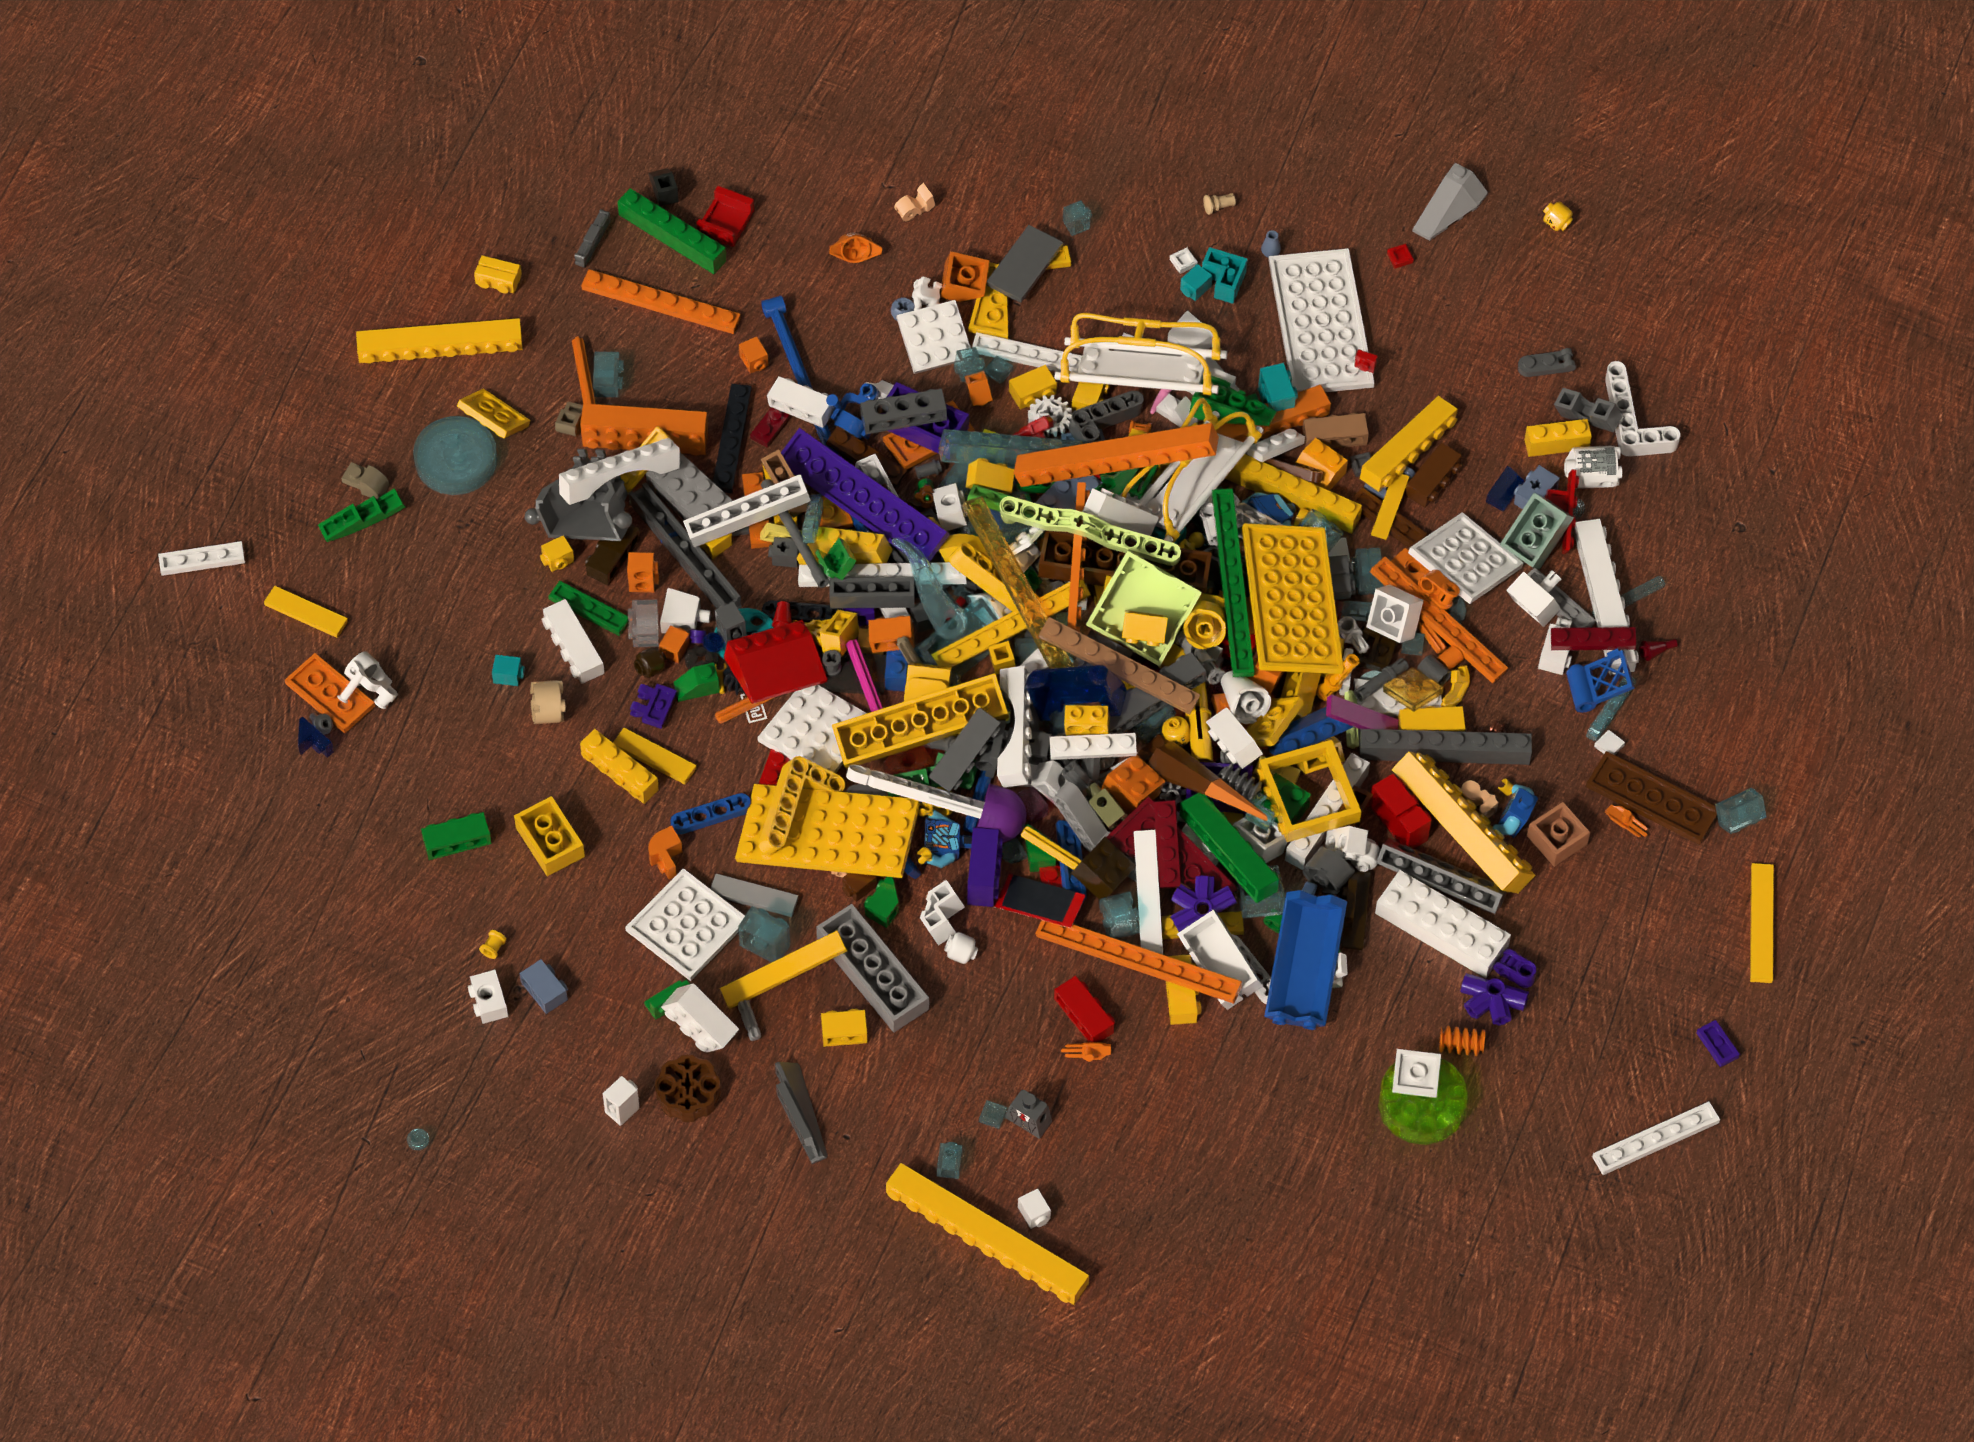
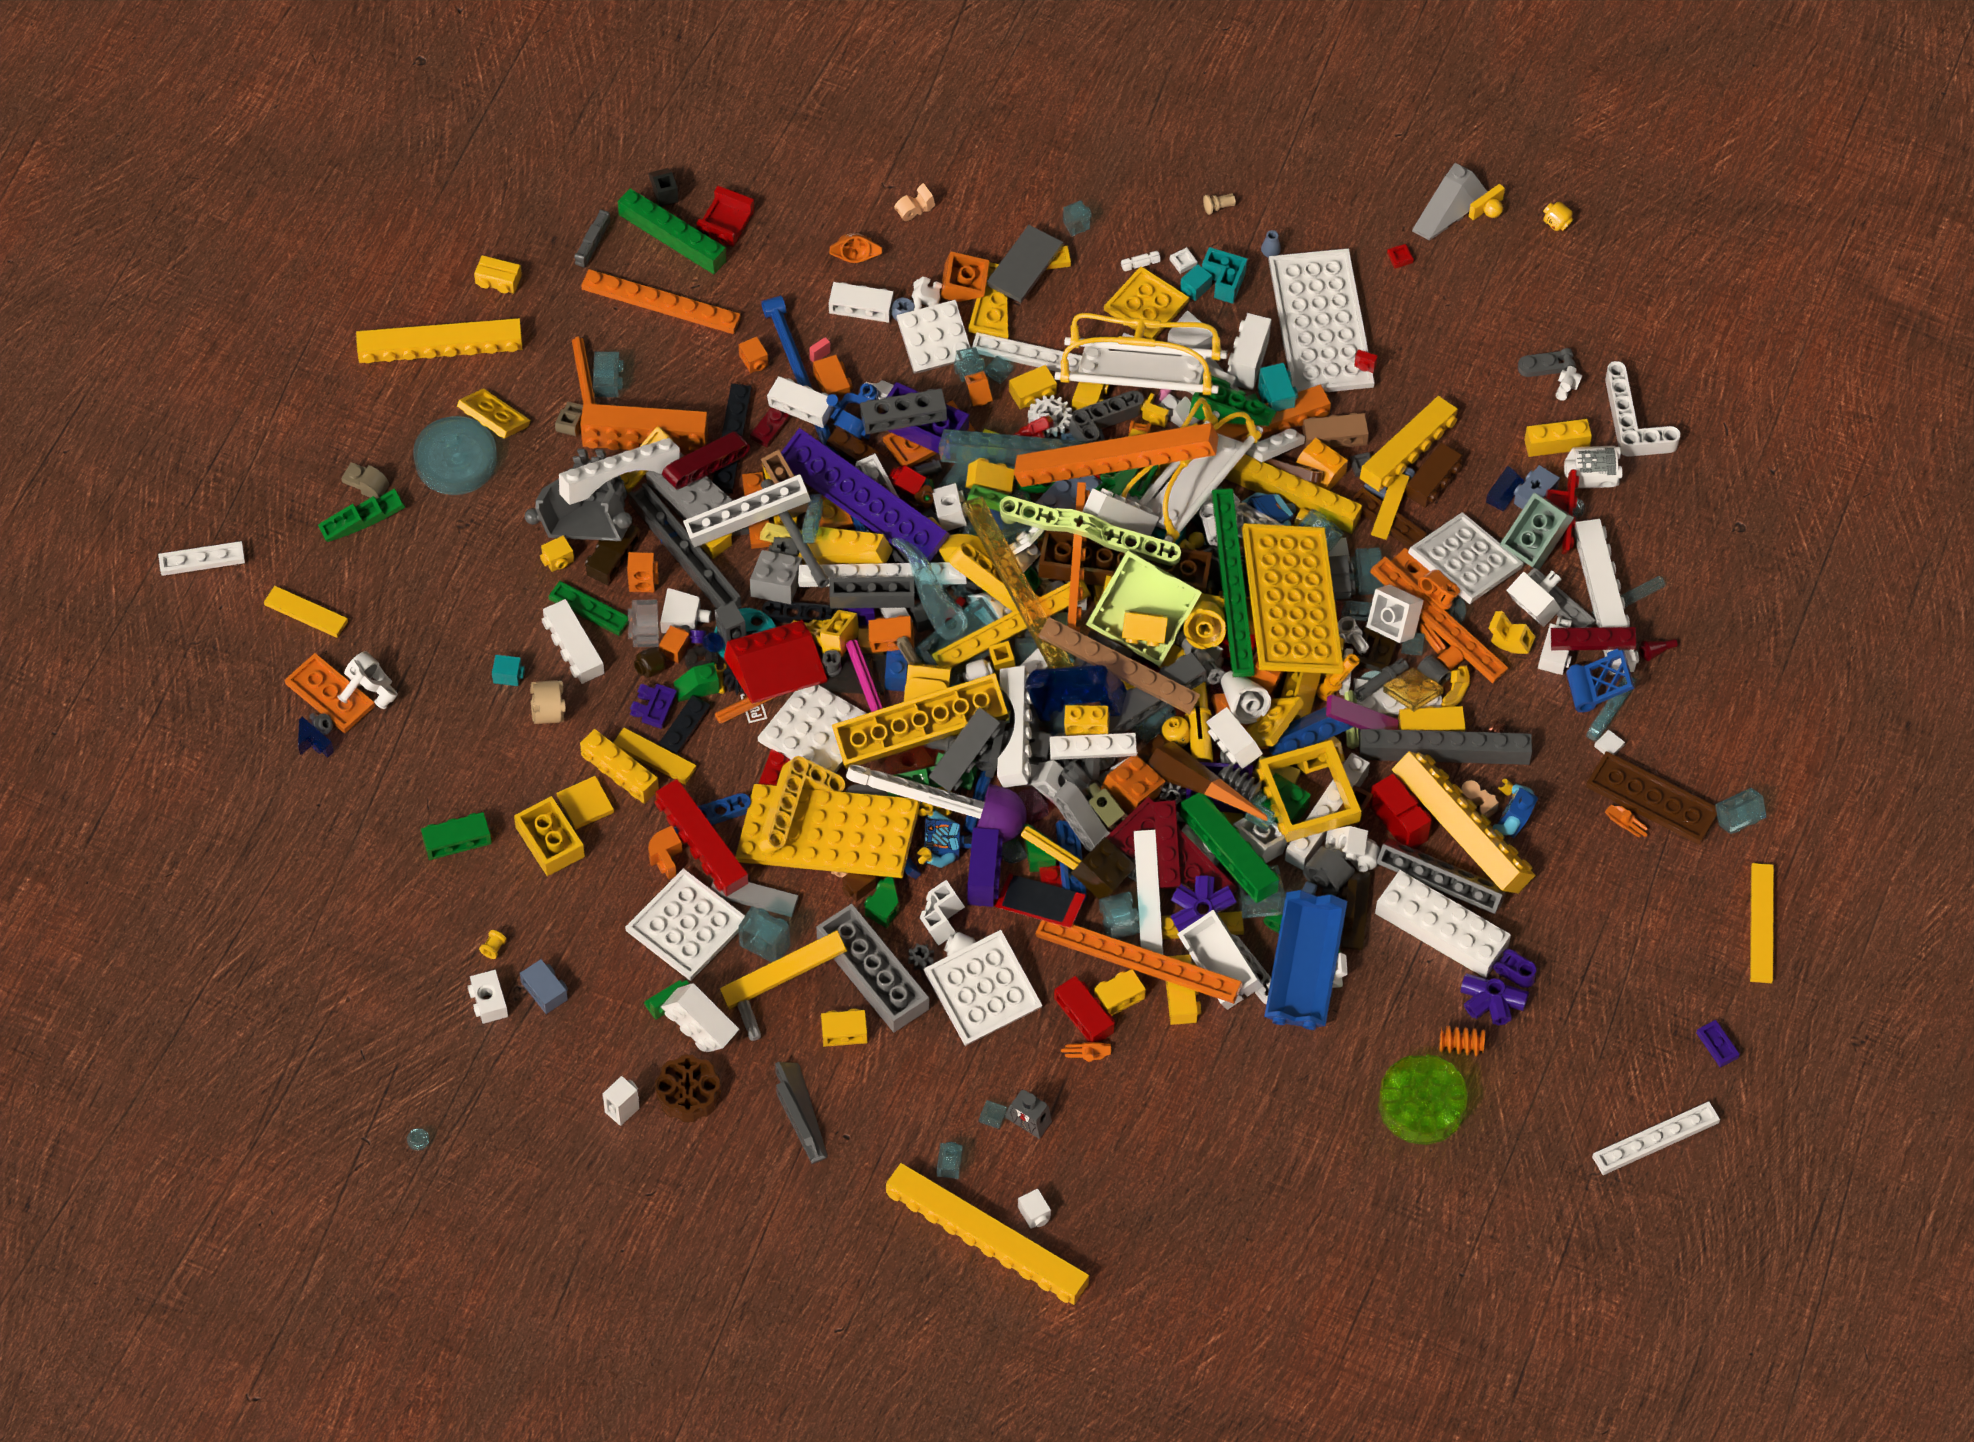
red cone [772,601,792,628] -> none
green bracket [815,538,857,580] -> none
white plate [1392,1049,1441,1098] -> none
nougat brick [1527,802,1590,866] -> none
dark grey arch [1554,388,1623,432] -> none
none -> yellow tile [557,776,614,830]
none -> red brick [654,779,748,897]
none -> black plate [659,695,711,755]
none -> dark red beam [662,432,750,490]
none -> light grey brick [750,550,802,604]
none -> coral tile [810,337,830,362]
none -> orange brick [813,355,853,401]
none -> white brick [829,282,893,323]
none -> red brick [888,465,926,497]
none -> dark grey gear [908,943,934,971]
none -> white plate [924,930,1042,1046]
none -> white head [963,659,995,682]
none -> yellow brick [1094,969,1146,1016]
none -> yellow plate [1104,266,1189,339]
none -> white axle [1121,251,1160,271]
none -> yellow bracket [1141,393,1169,428]
none -> white brick [1227,313,1271,391]
none -> yellow tile [1469,184,1505,220]
none -> yellow brick [1489,611,1535,654]
none -> white plate [1556,366,1582,400]

